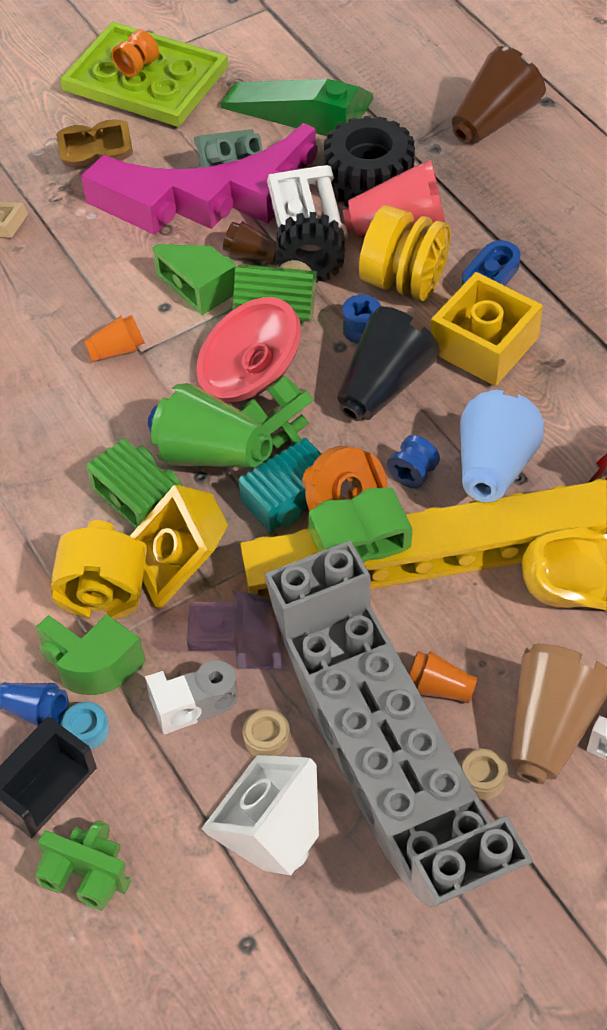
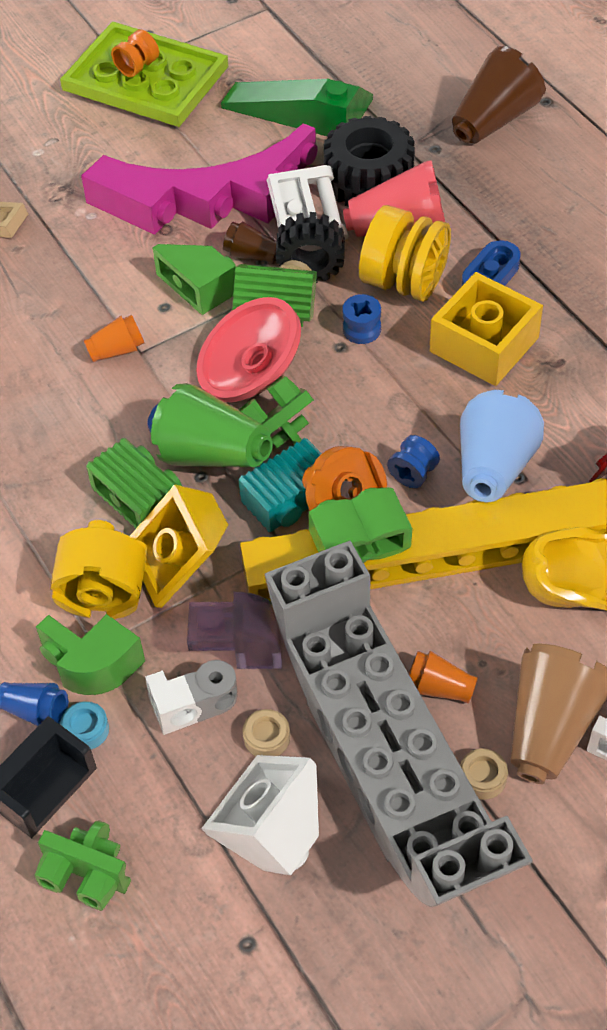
pearl gold brick [56,119,133,167] -> none
sand green hips [193,129,263,168] -> none
black cone [337,306,441,421] -> none

